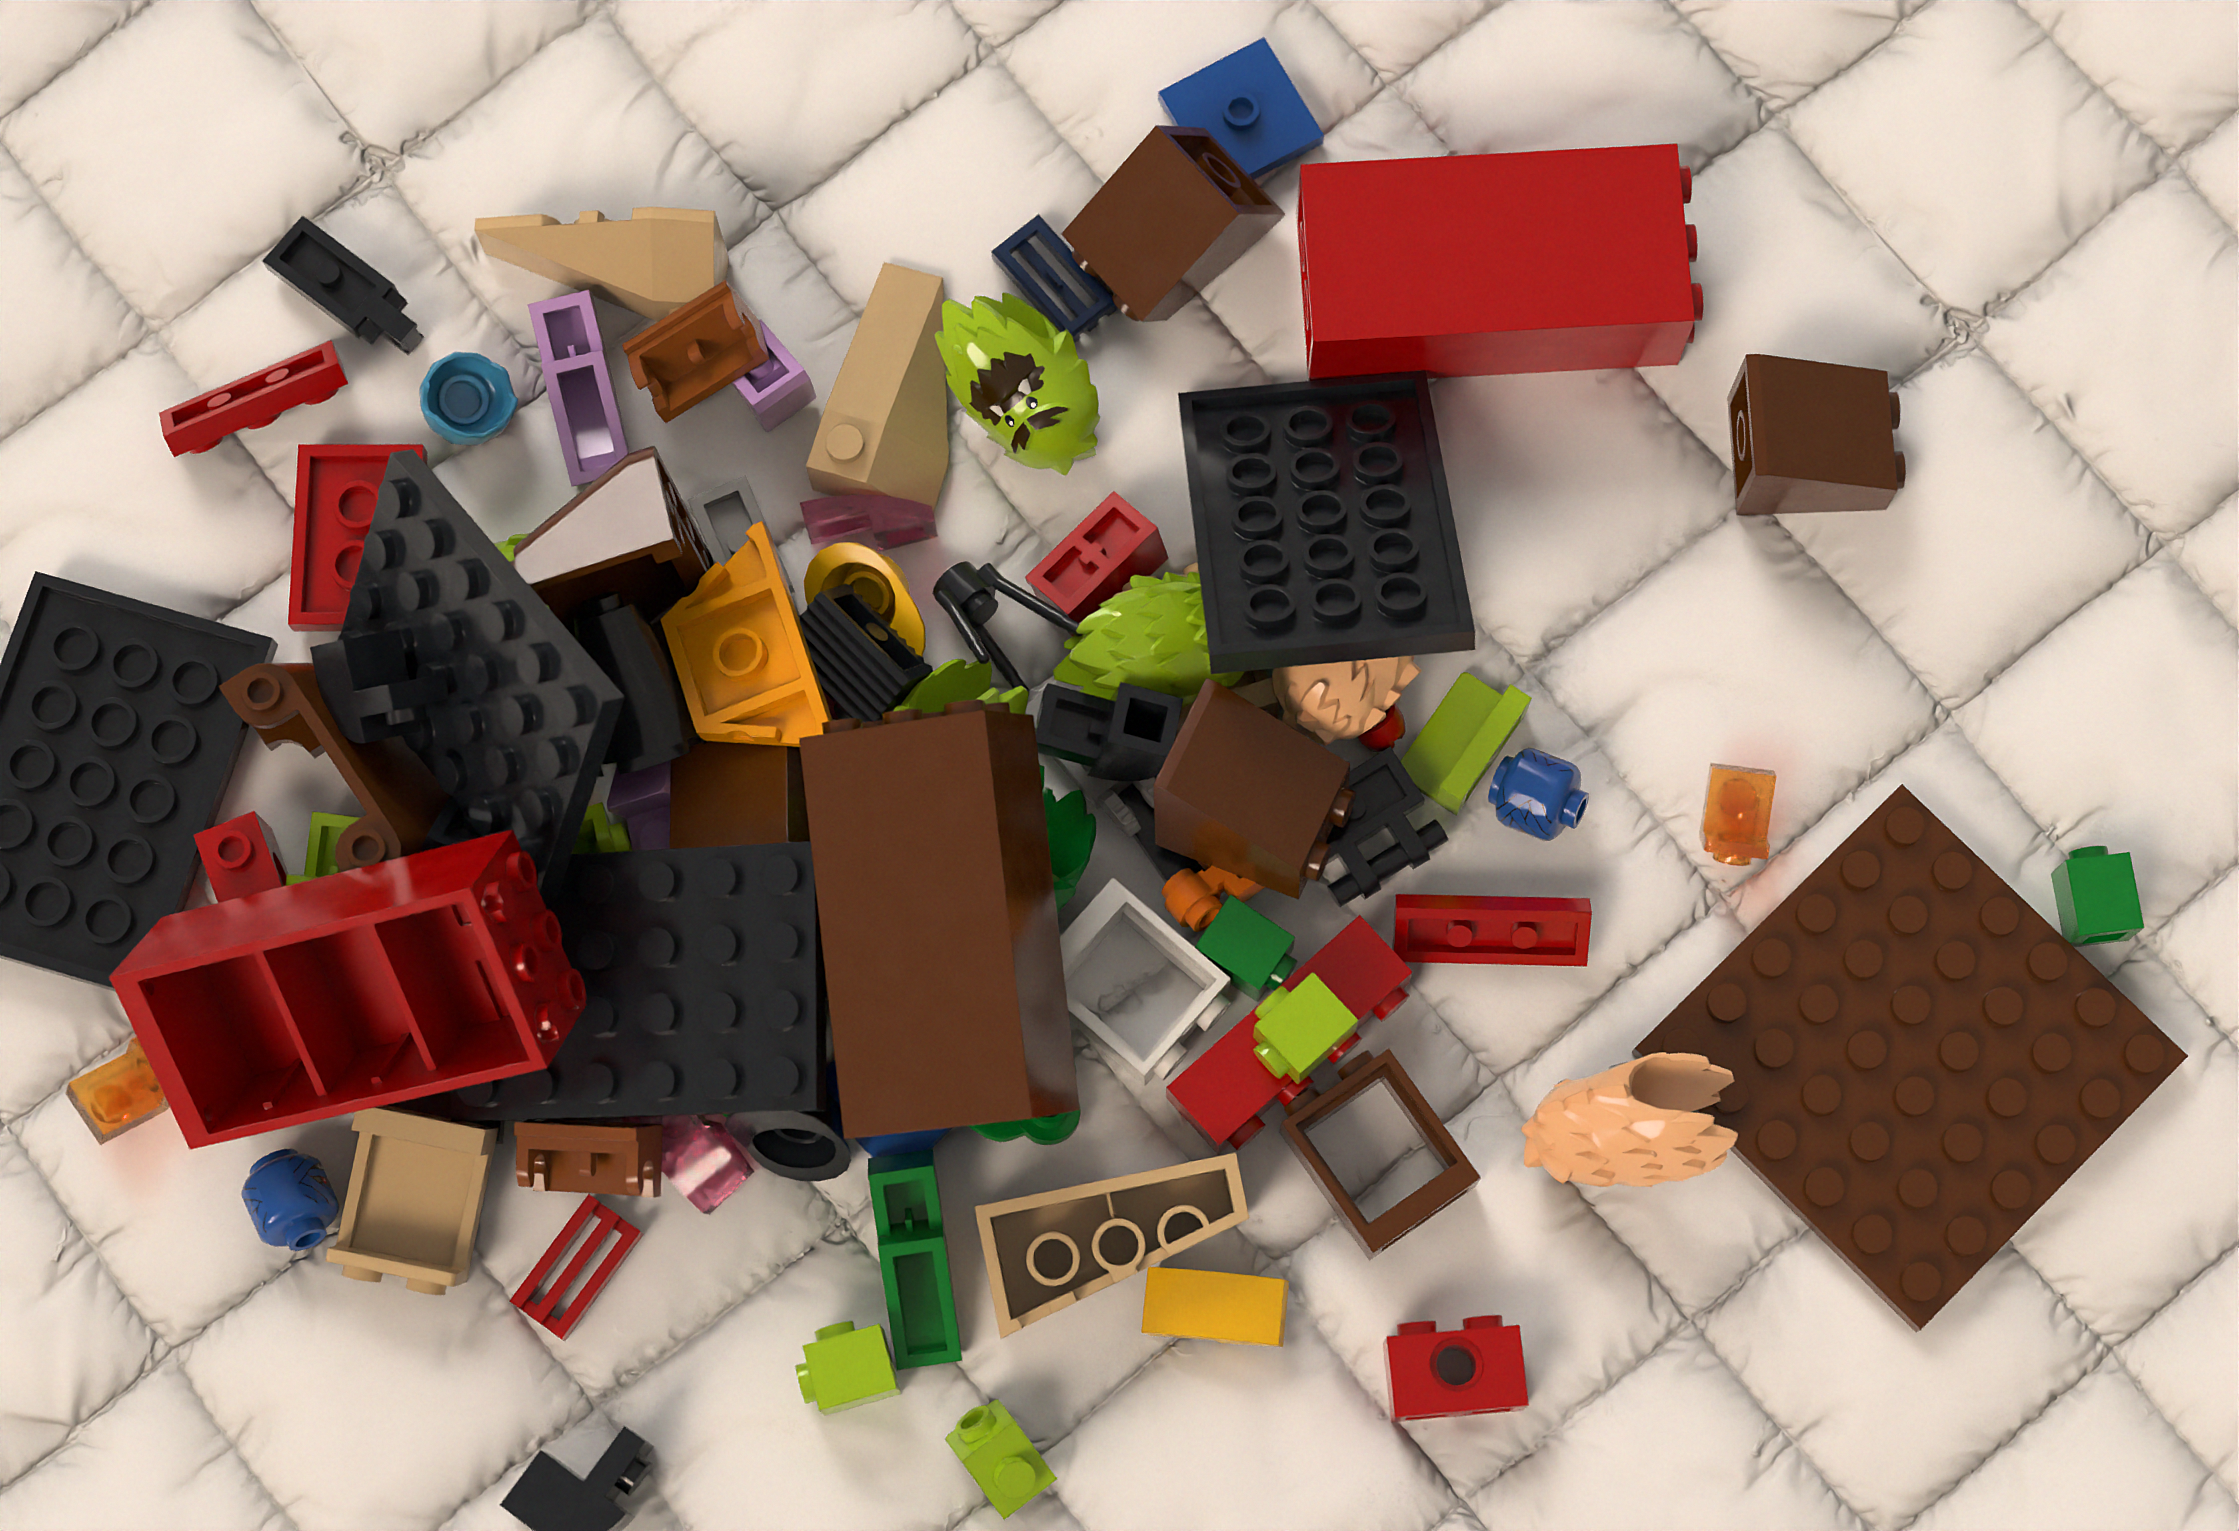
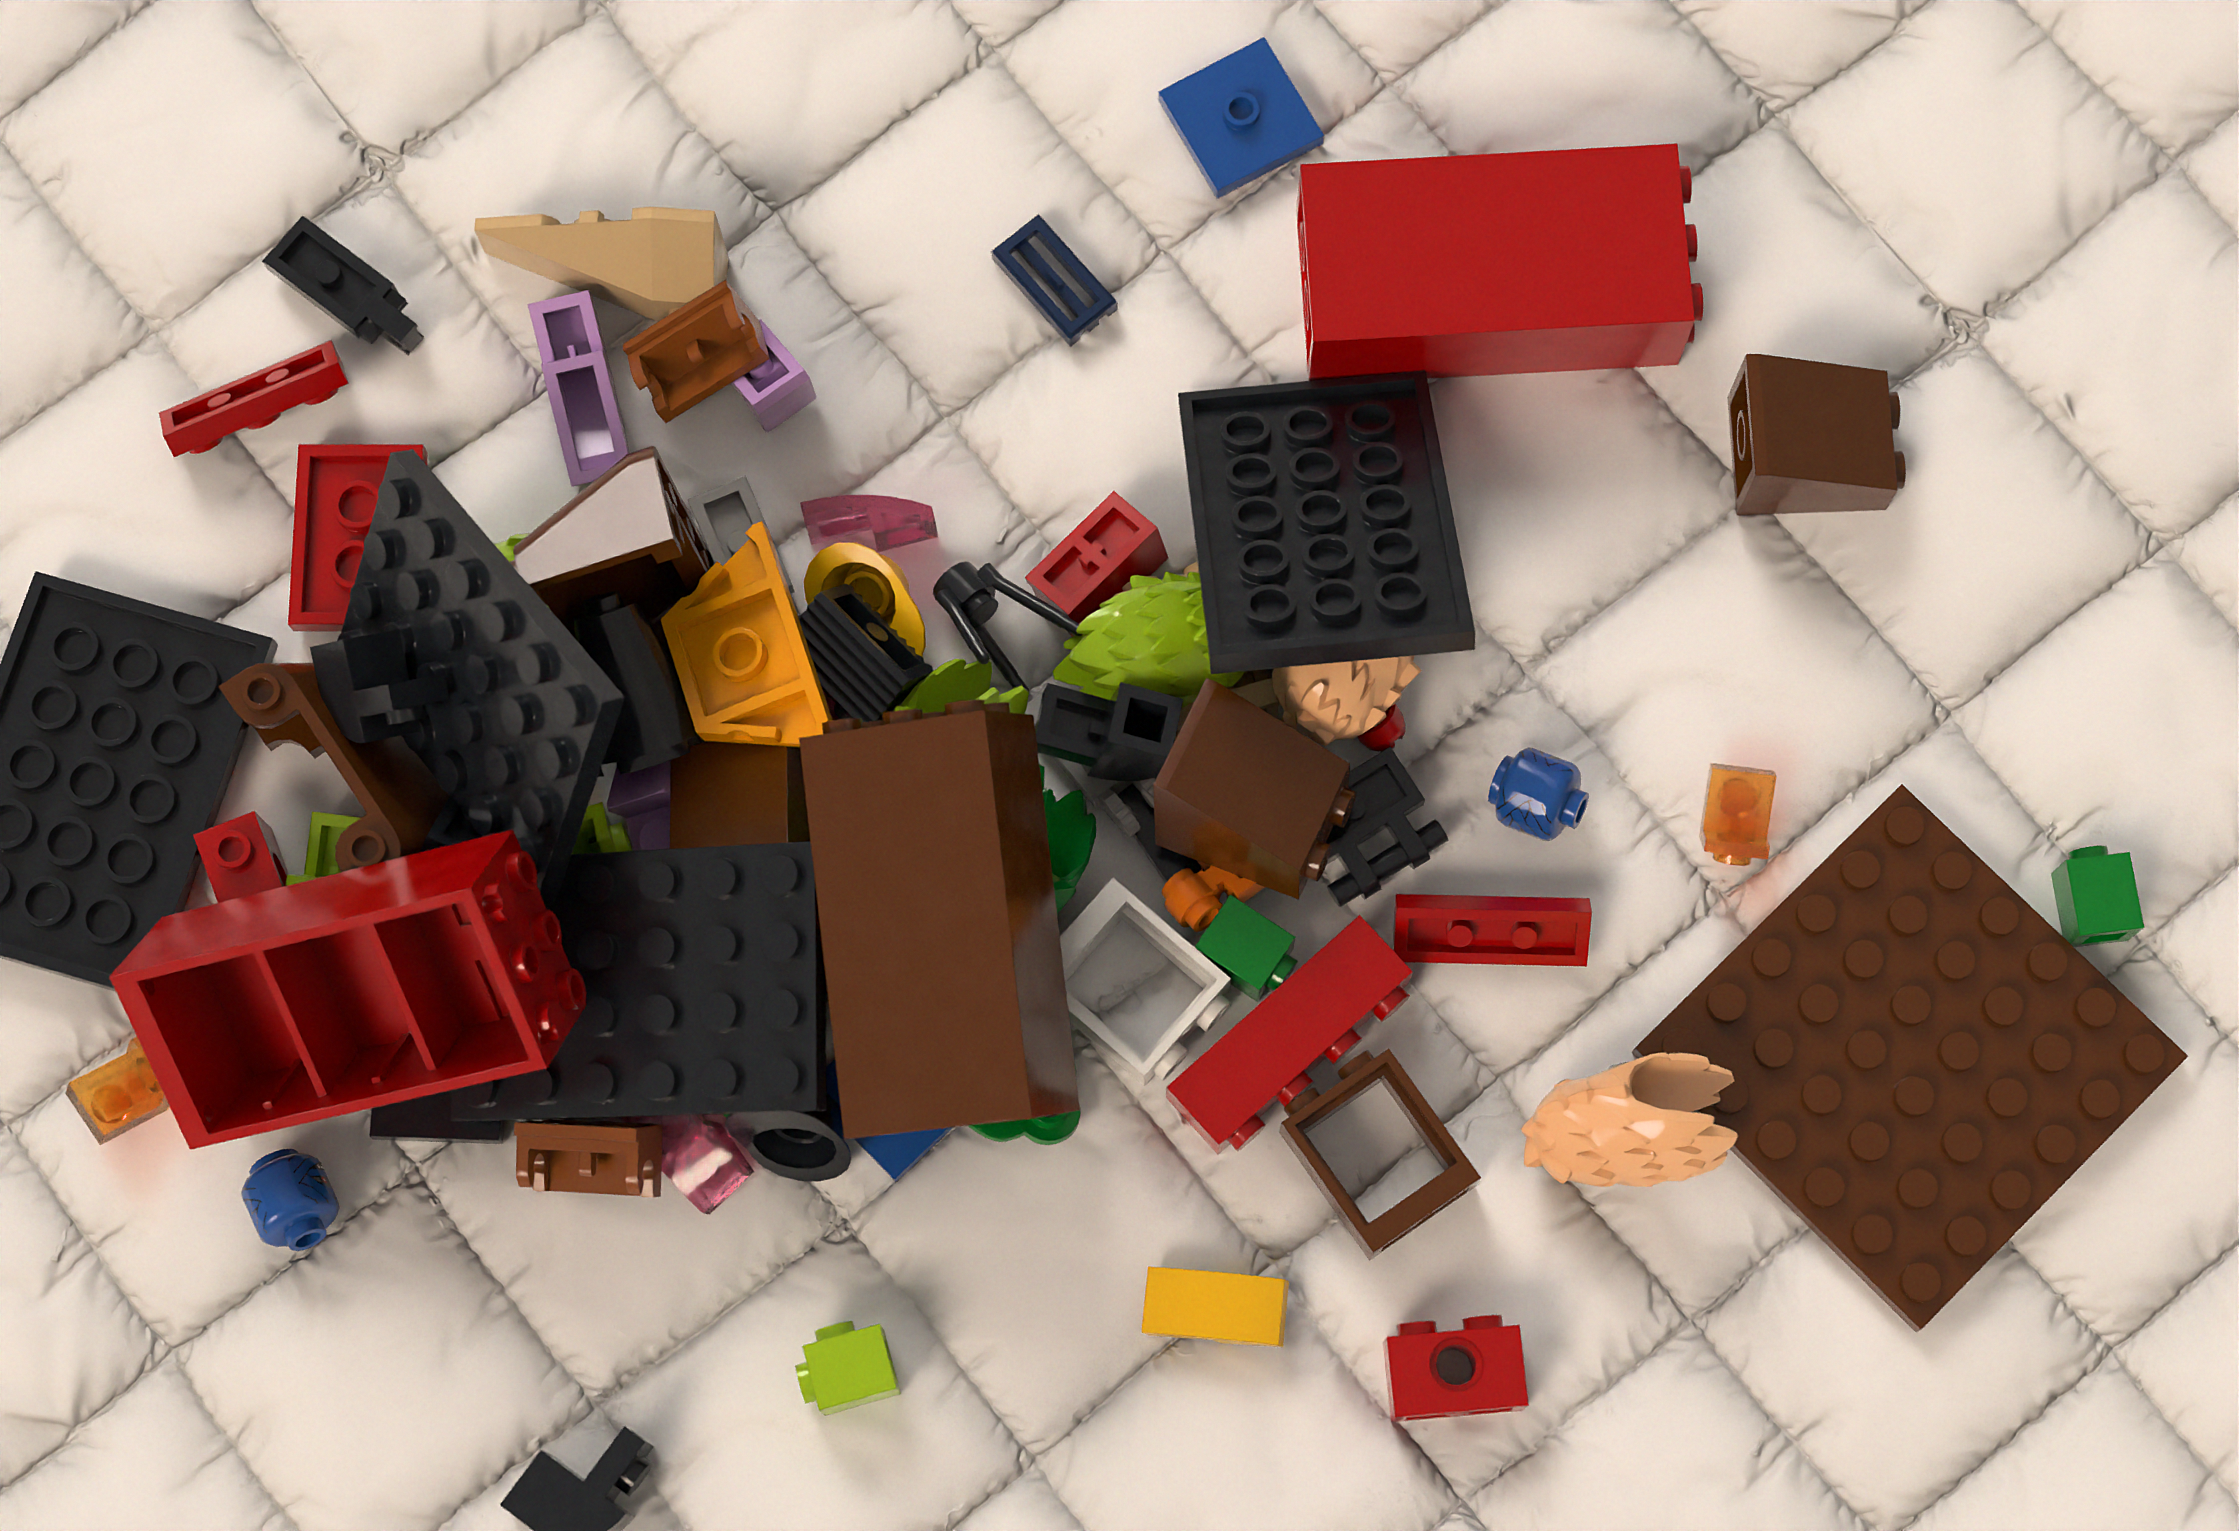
tan panel [325,1105,498,1295] -> none
dark azure hair [419,352,518,446] -> none
red tile [509,1194,644,1341] -> none
tan wedge [806,262,949,522] -> none
green slope [868,1149,962,1370] -> none
lime head [935,293,1100,476] -> none
lime bracket [945,1399,1057,1520] -> none
tan wedge [974,1153,1249,1339] -> none
reddish brown slope [1061,125,1286,322] -> none
lime brick [1253,972,1359,1085] -> none
lime panel [1400,672,1532,816] -> none

